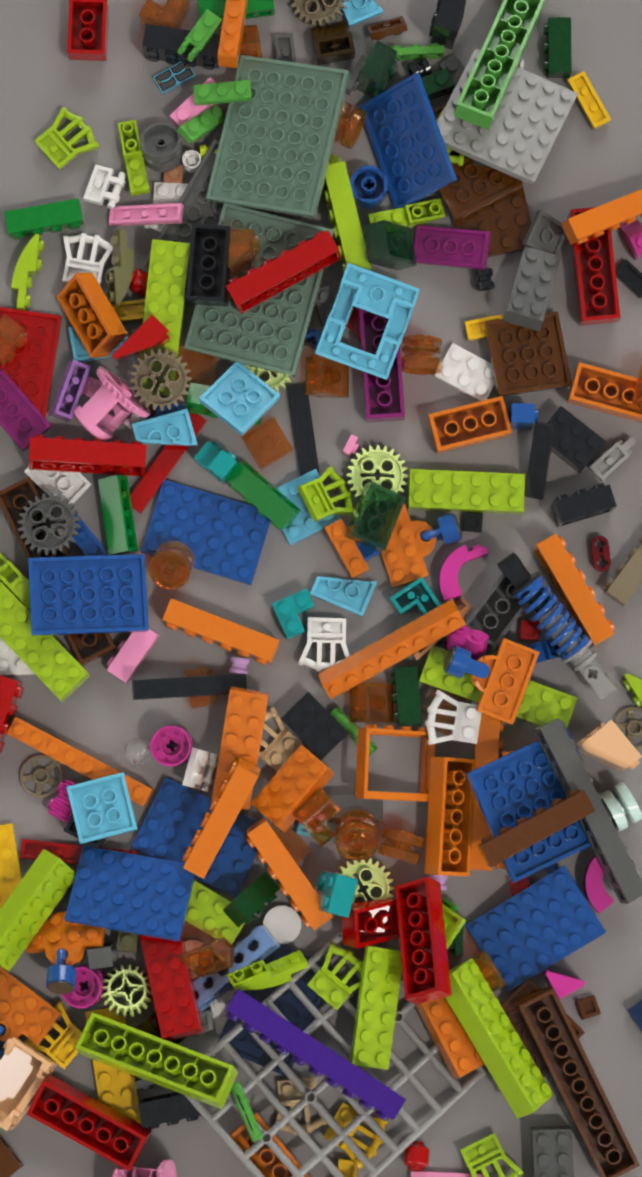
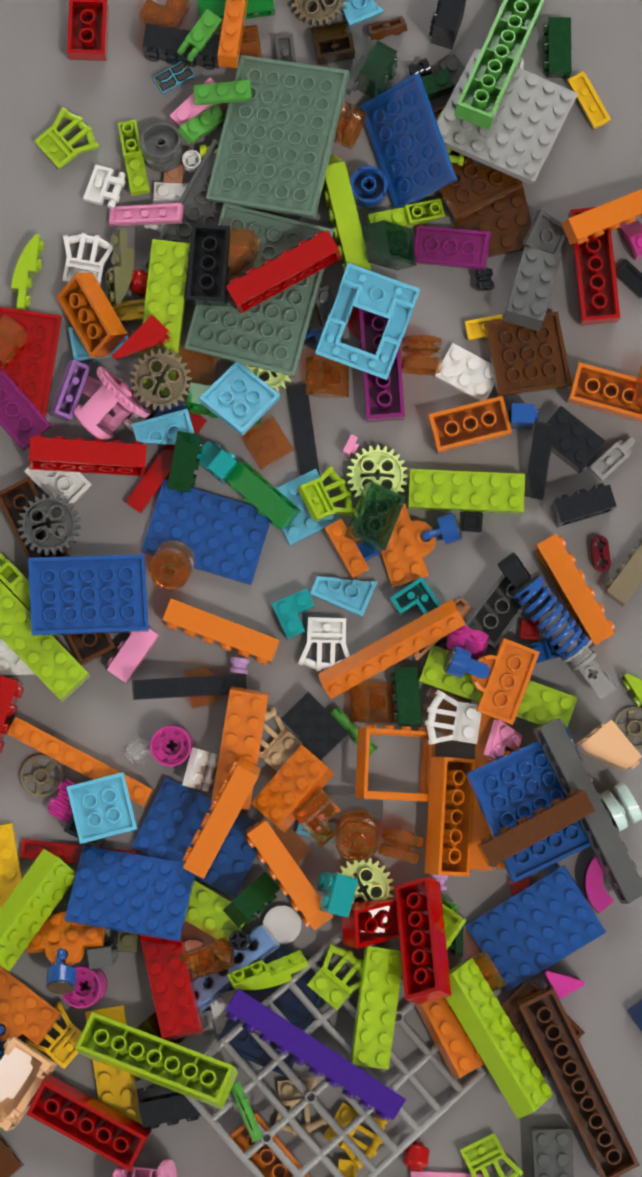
green brick [4,198,84,240] -> none
blue plate [73,514,109,556] -> none
green brick [98,475,138,555] -> none
yellowish green gear [101,964,152,1018] -> none
bright green plate [387,43,445,62] -> none
dark pink arch [438,545,488,602] -> none
reddish brown tile [576,995,601,1020] -> none
none -> dark green brick [167,431,203,493]
none -> black wheel [229,930,251,951]
none -> bright pink plate [483,720,523,761]

